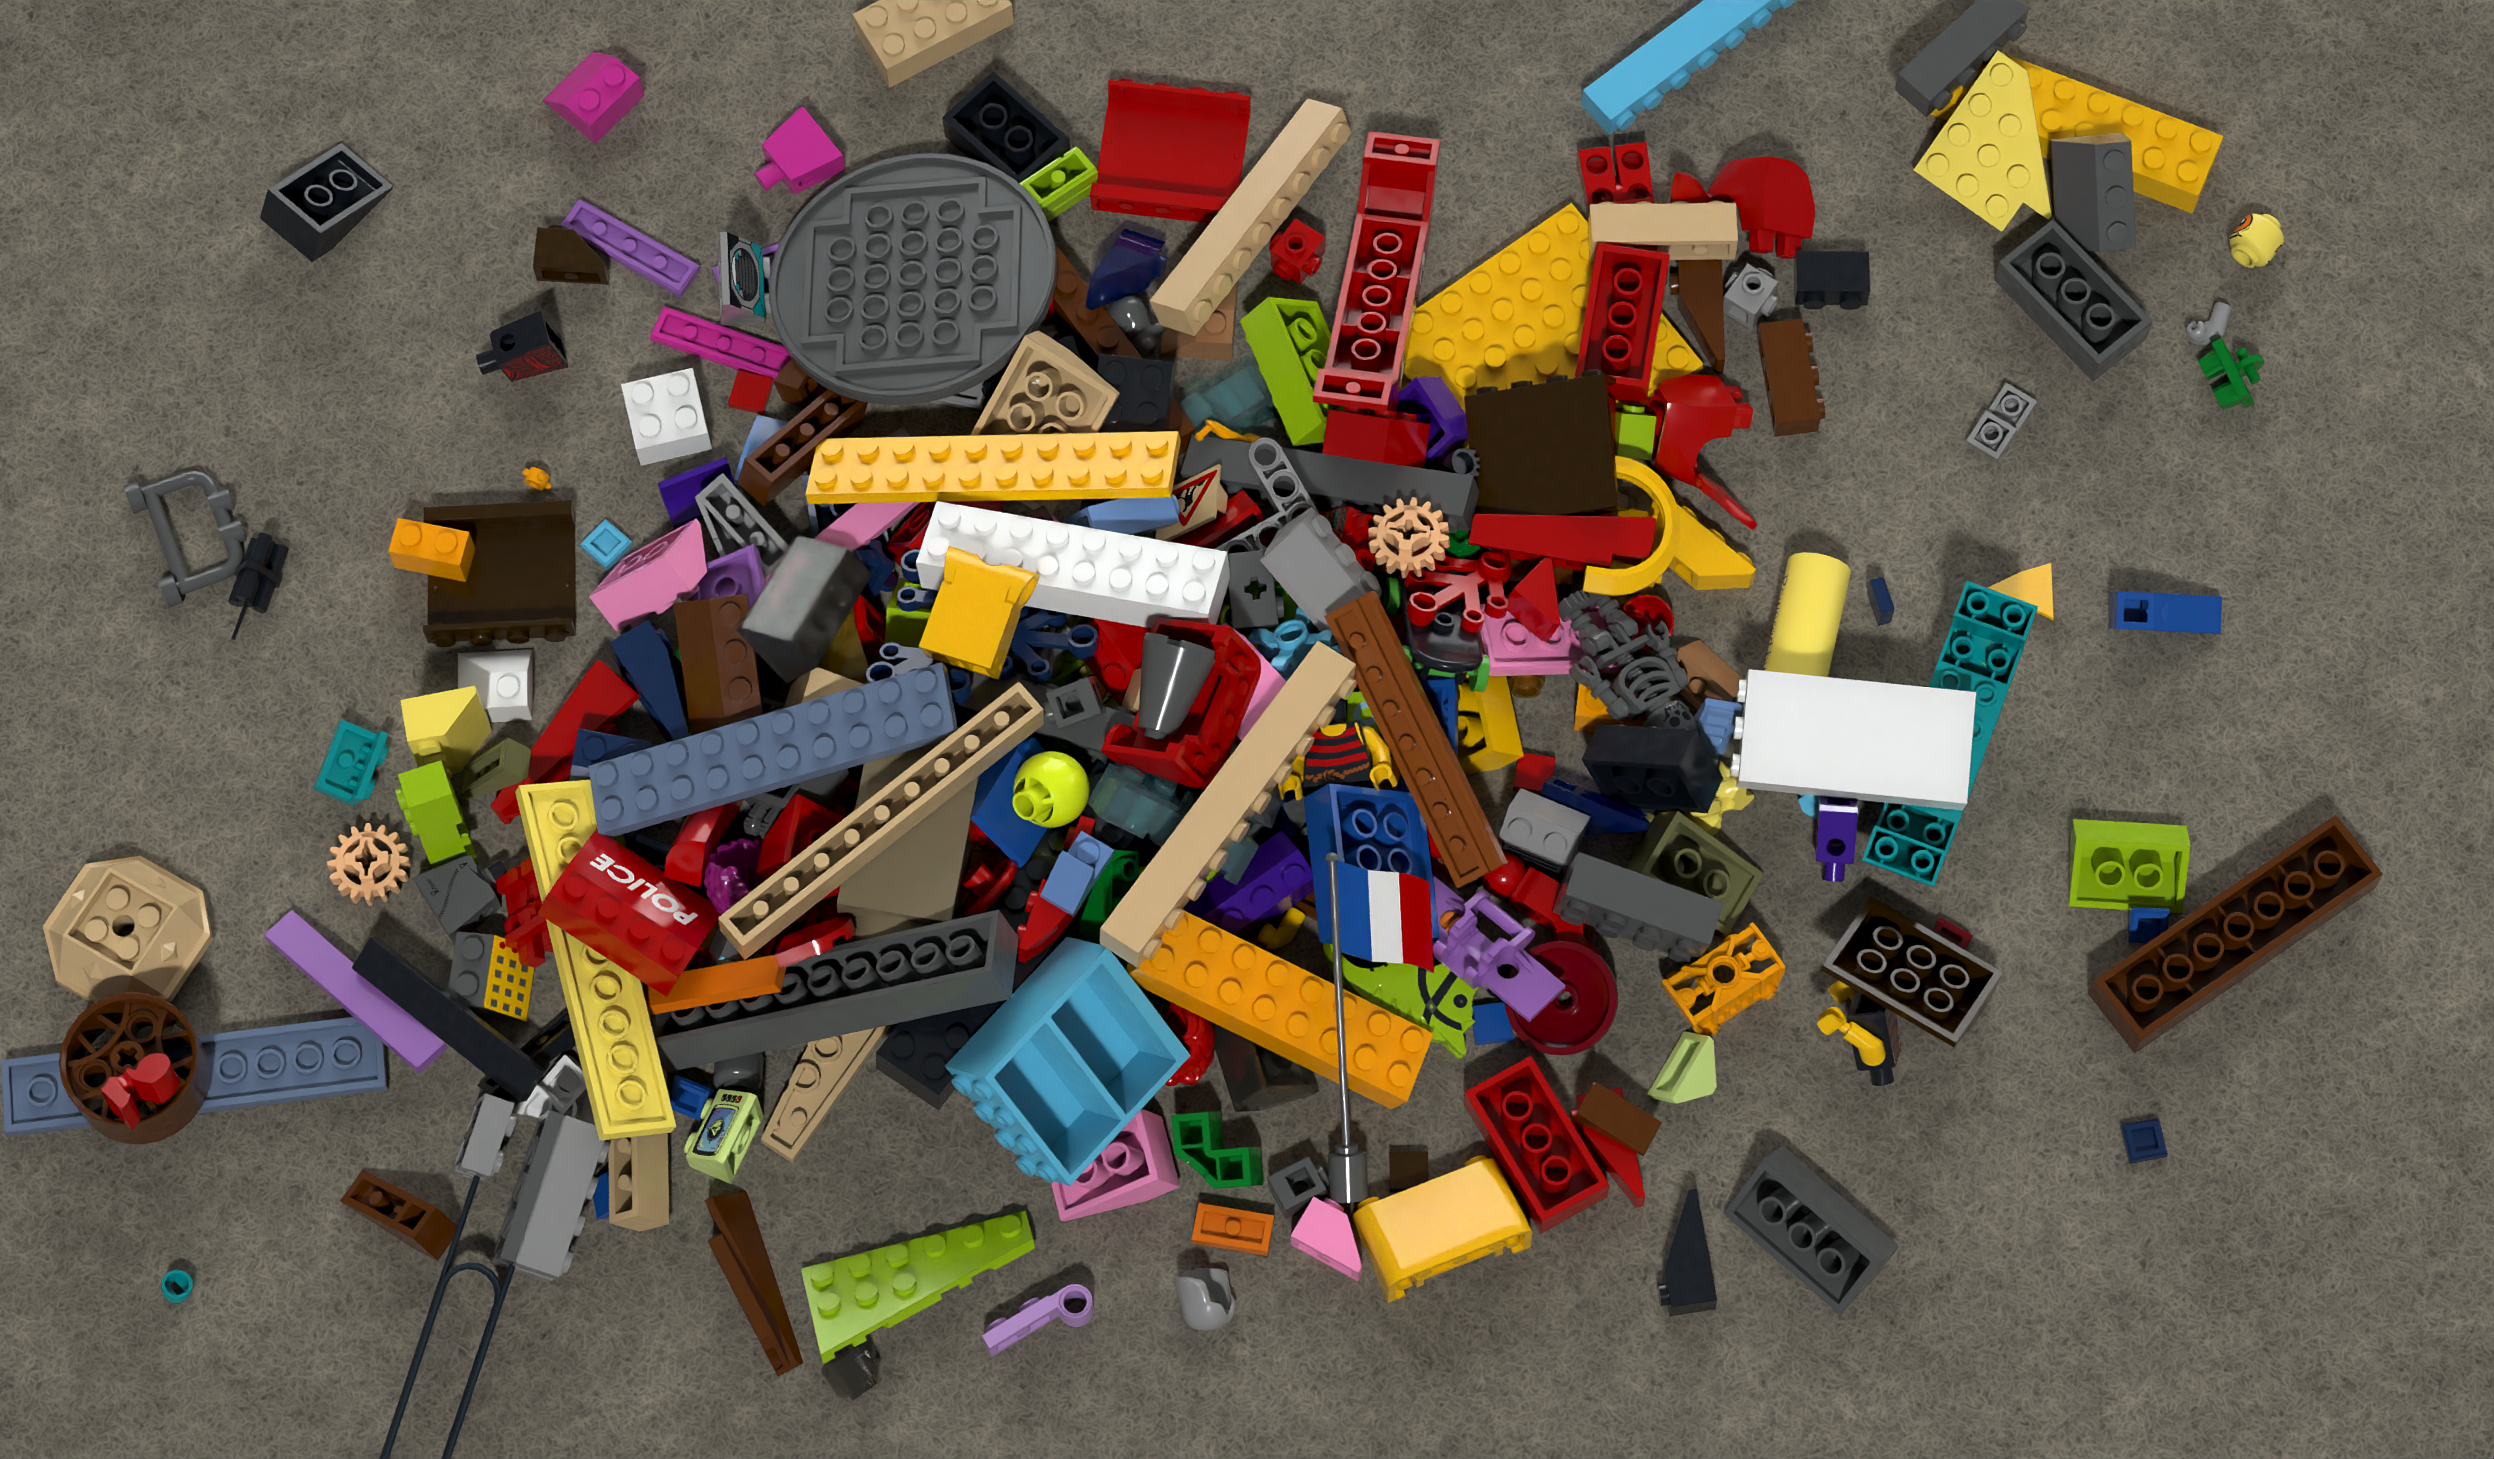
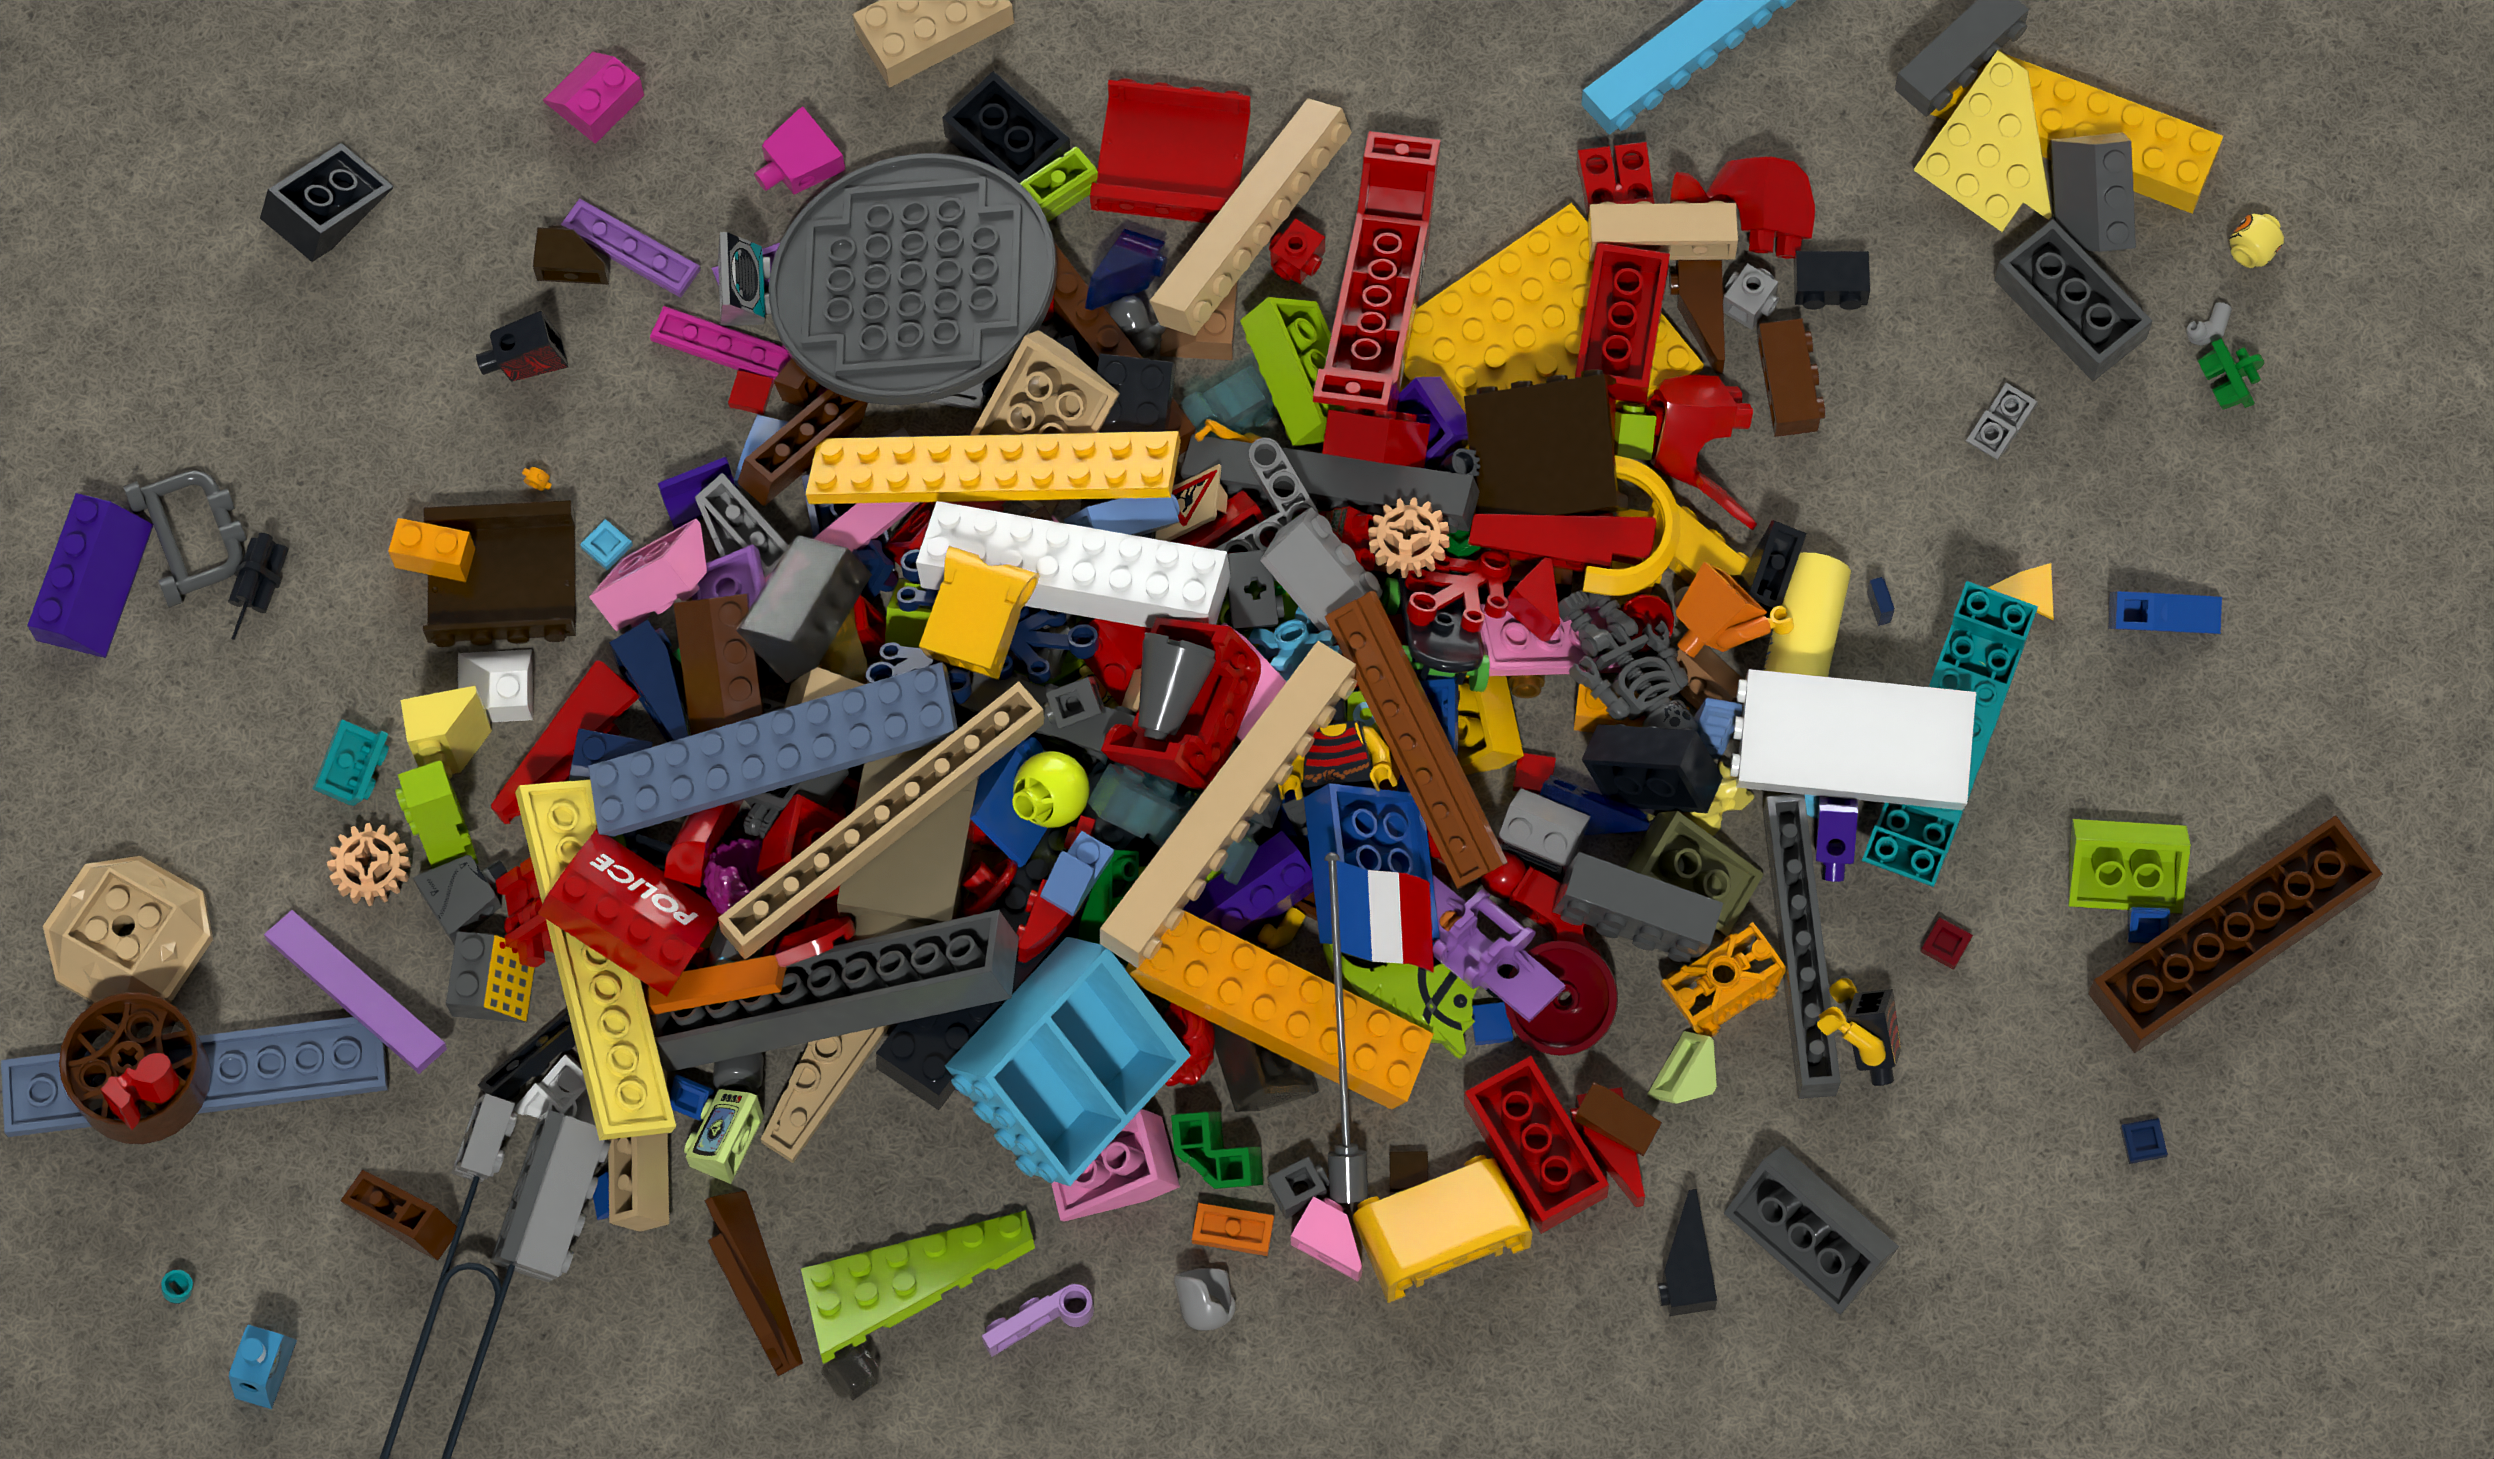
black tile [352,936,546,1102] -> none
olive slope [460,738,531,801] -> none
white brick [621,368,712,466] -> none
dark brown slope [1820,896,2004,1047] -> none
none -> dark purple slope [27,493,153,658]
none -> dark azure torso [229,1325,297,1409]
none -> orange torso [1674,562,1794,658]
none -> black slope [1737,520,1807,639]
none -> dark grey brick [1763,794,1841,1099]

